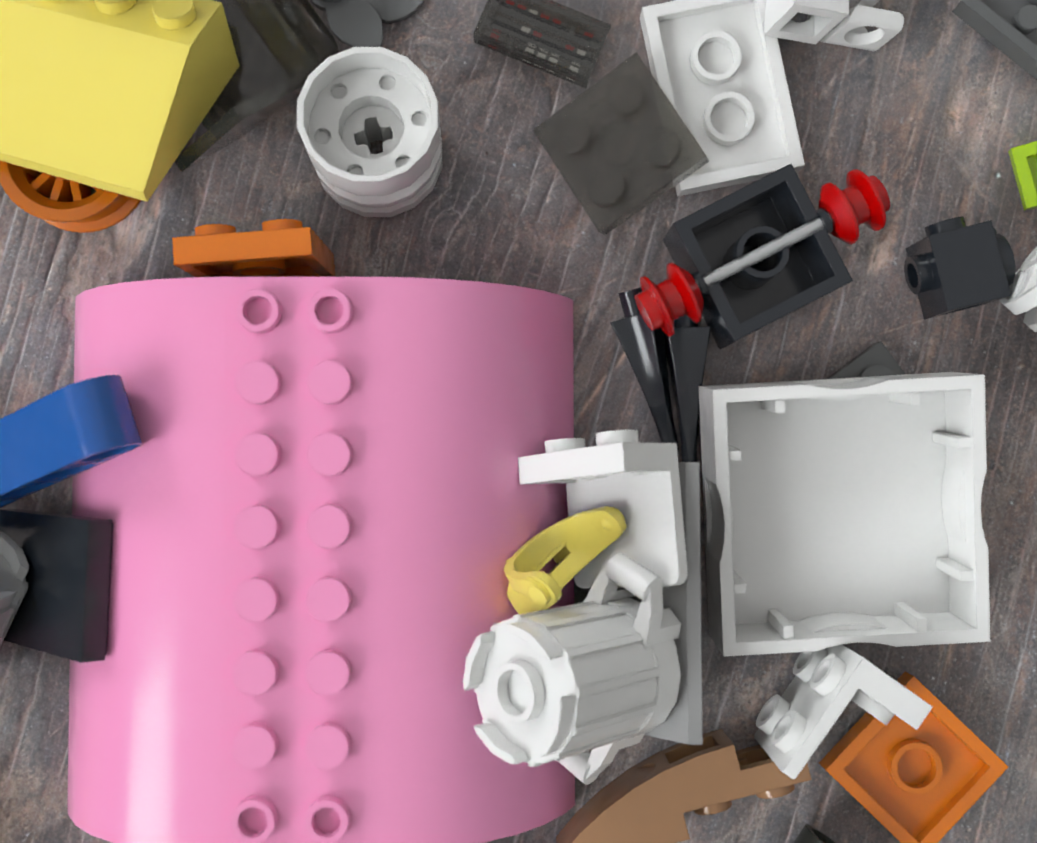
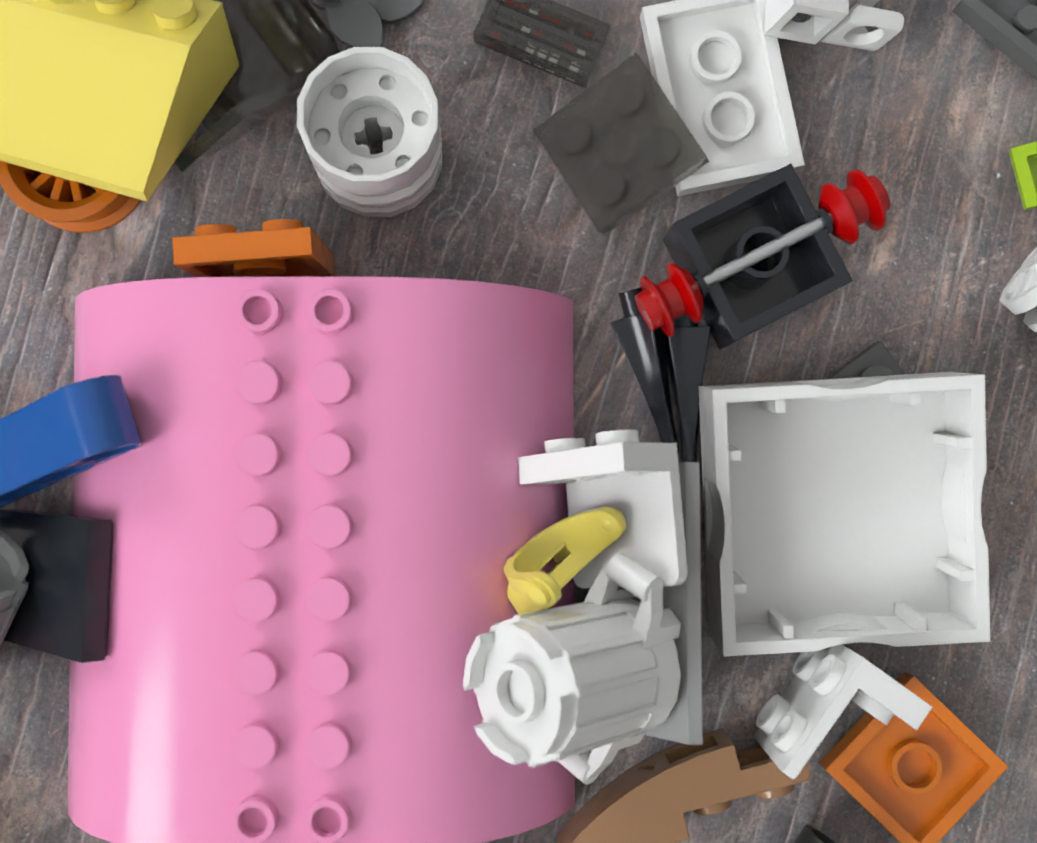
black brick [904,216,1016,320] -> none

